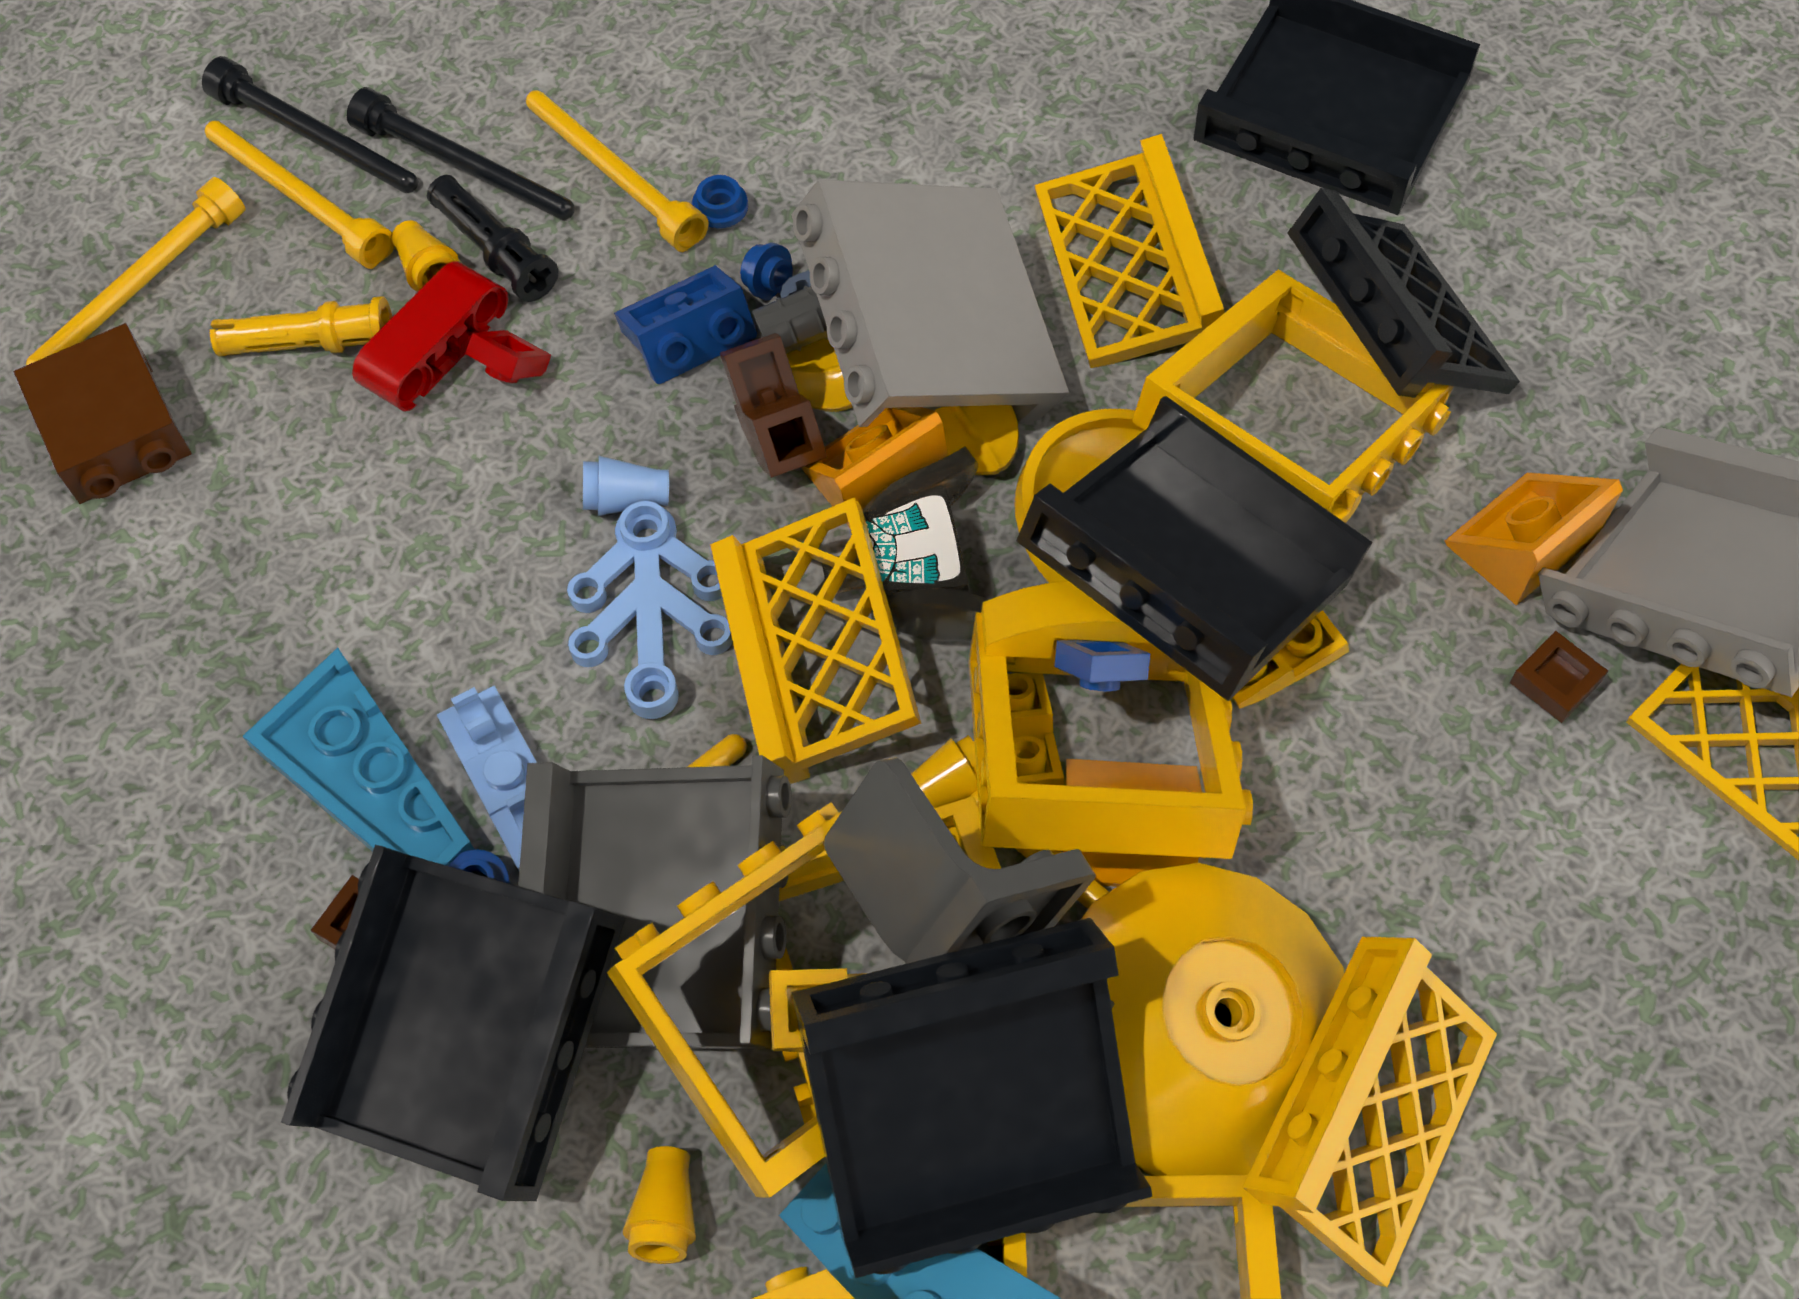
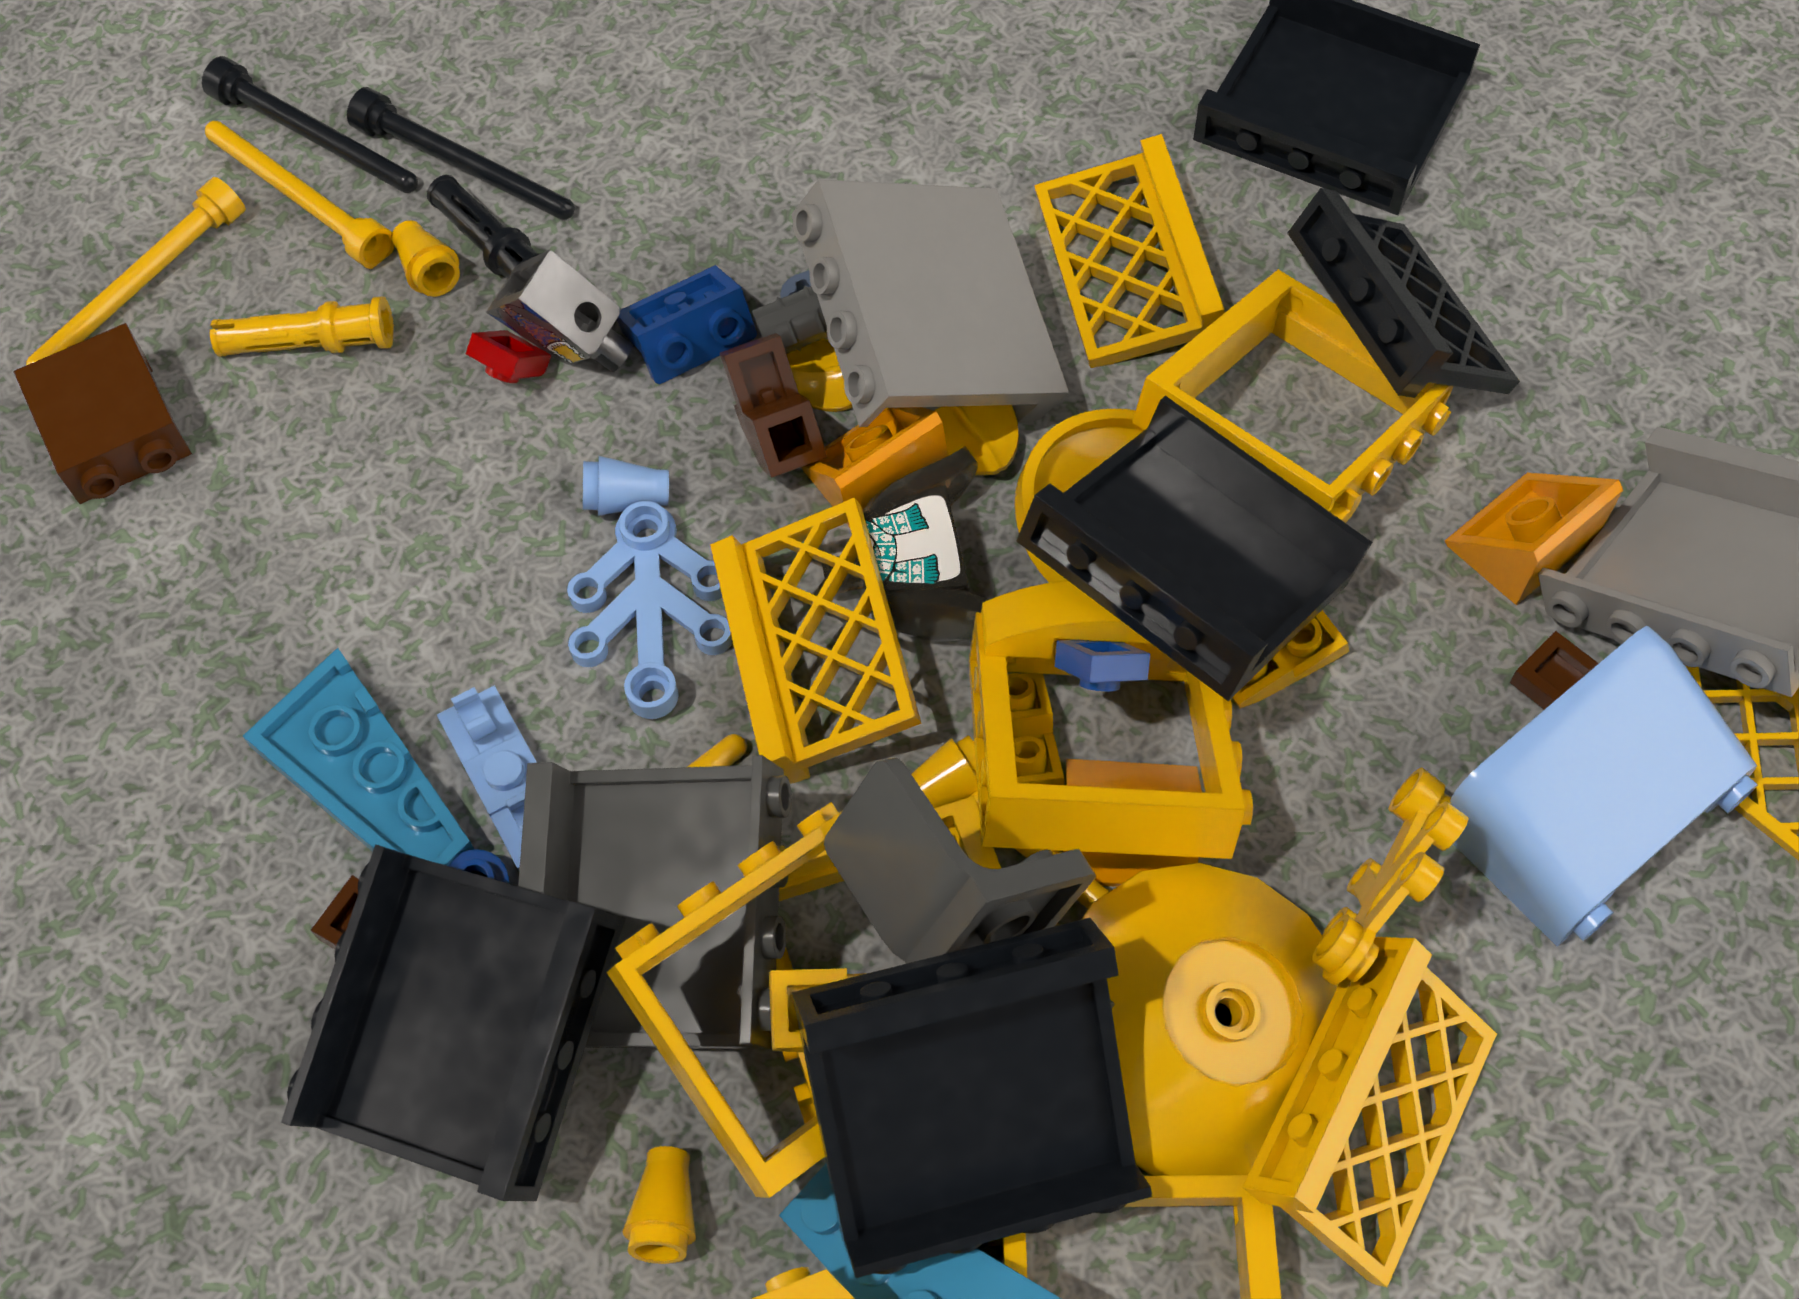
red beam [352,261,508,411] -> none
yellow piece [526,90,709,252] -> none
blue plate [692,175,748,228] -> none
blue plate [740,243,793,301] -> none
none -> flat silver torso [486,250,633,372]
none -> yellow plant [1312,767,1469,985]
none -> light blue windscreen [1450,626,1758,947]

